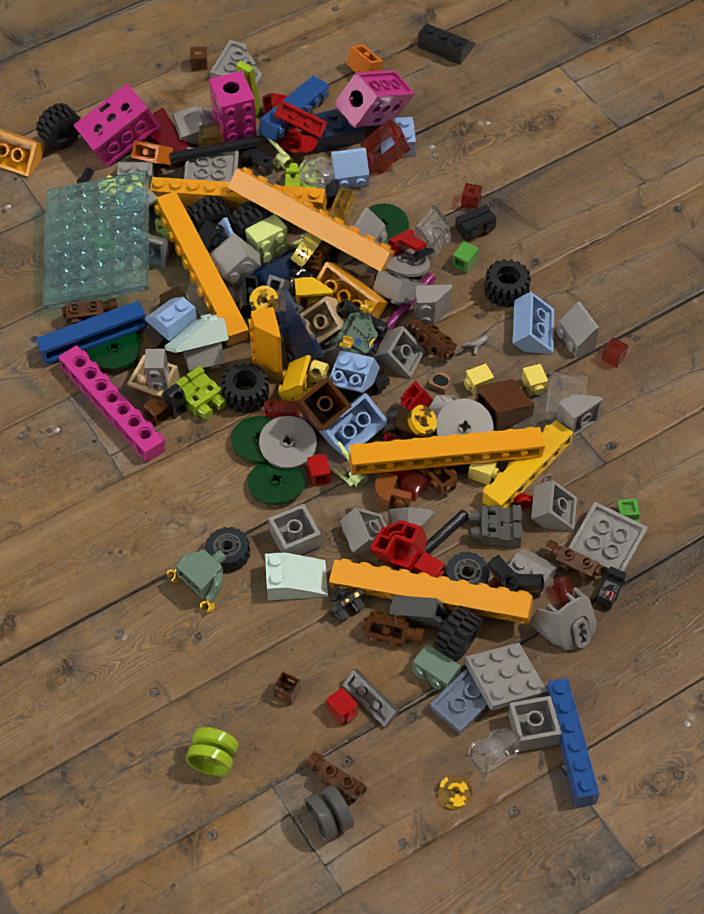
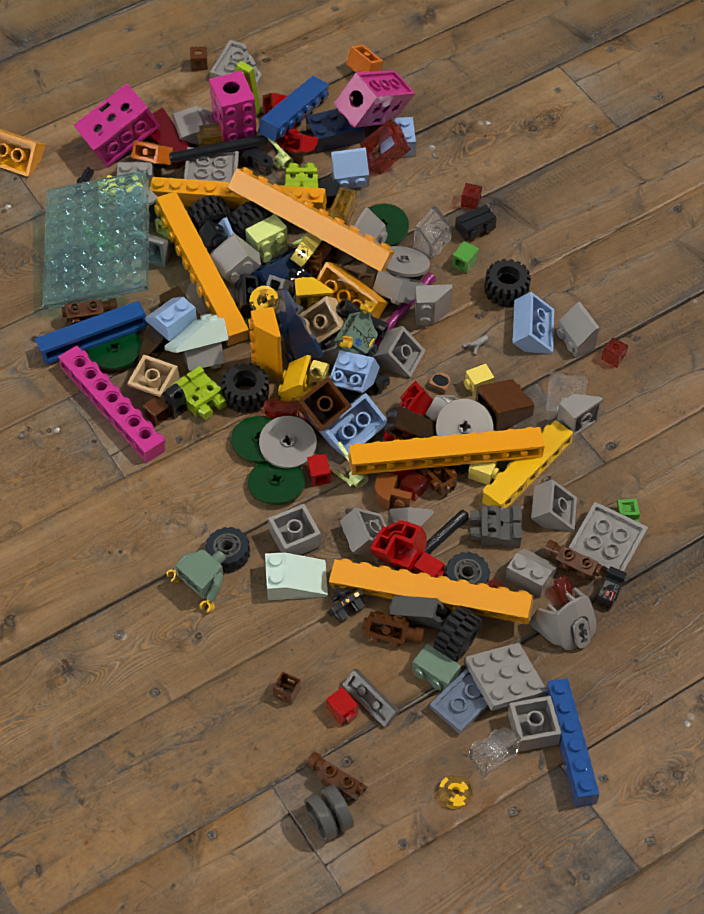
black tyre [36,103,81,150] -> none
light grey brick [144,349,169,390] -> none
lime wheel [185,727,239,777] -> none
red plate [274,100,327,138] -> none
clear plate [299,157,334,188] -> none
red piece [388,229,435,260] -> none
reddish brown brick [407,318,457,361] -> none
yellow piece [407,405,437,436] -> none
black slope [418,23,476,65] -> none
black piece [486,555,544,592] -> none
red plate [513,492,532,510] -> none
light yellow brick [522,364,548,396] -> none

